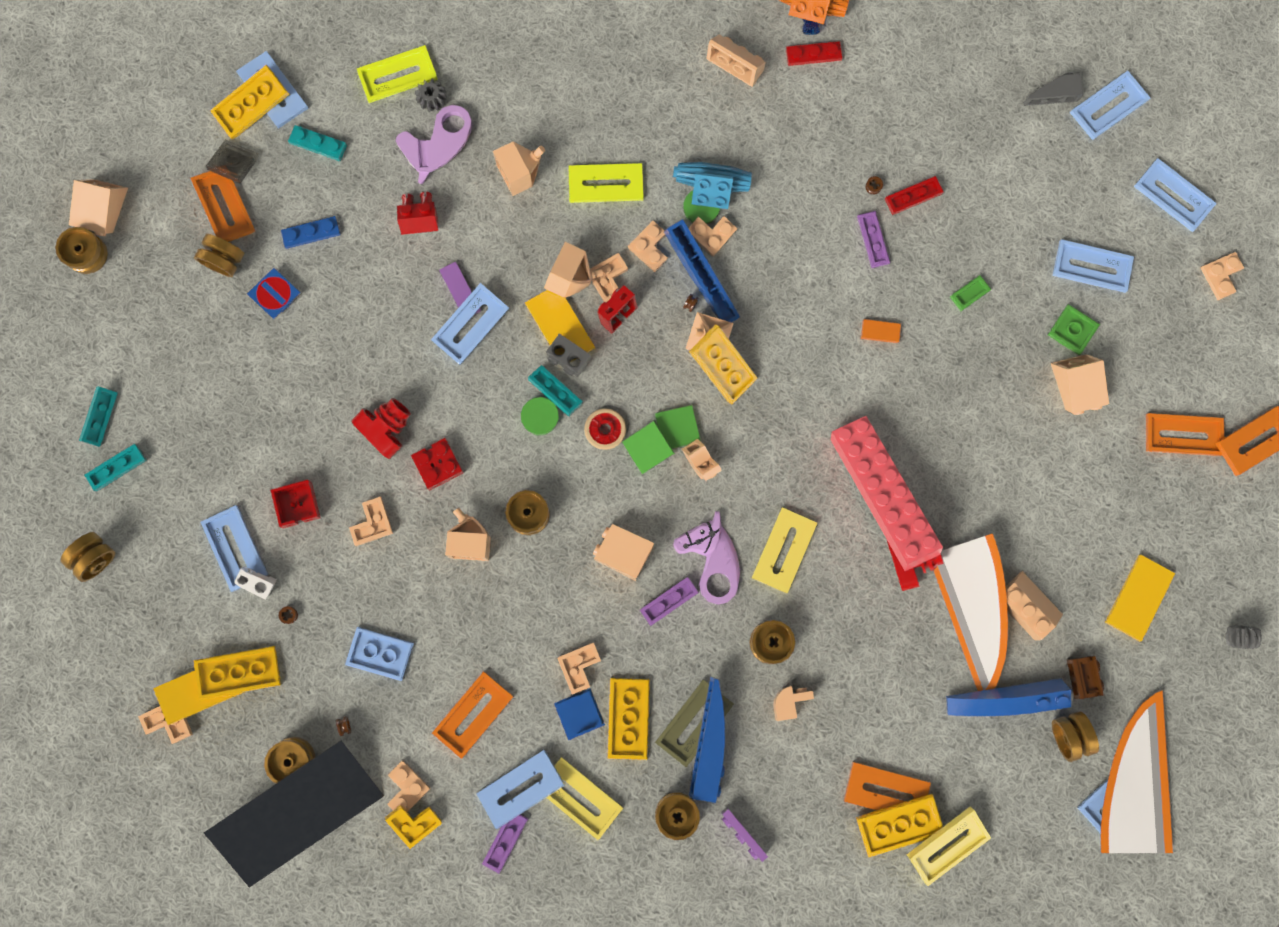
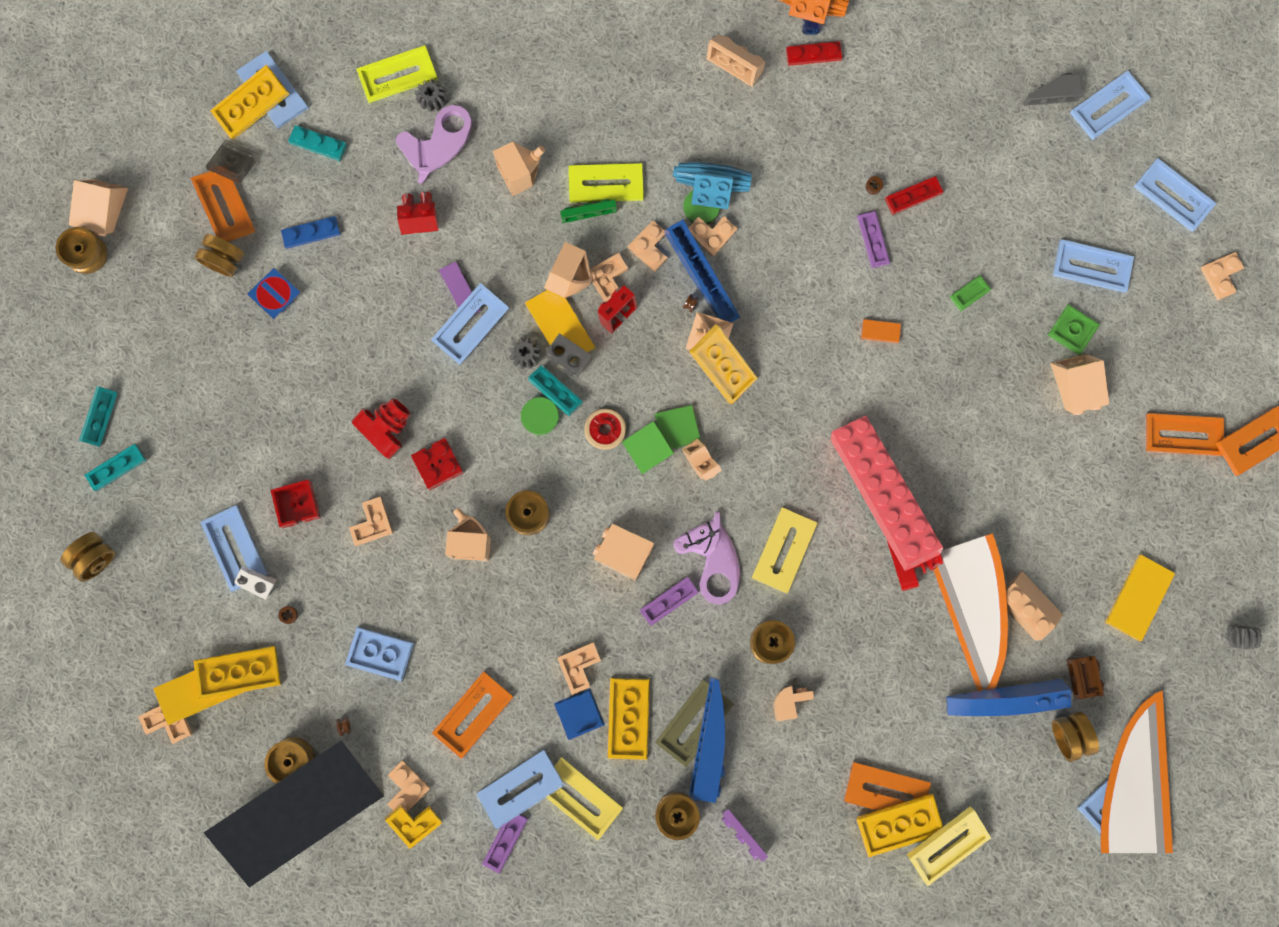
none -> dark grey gear [509,337,541,369]
none -> green plate [560,199,617,224]

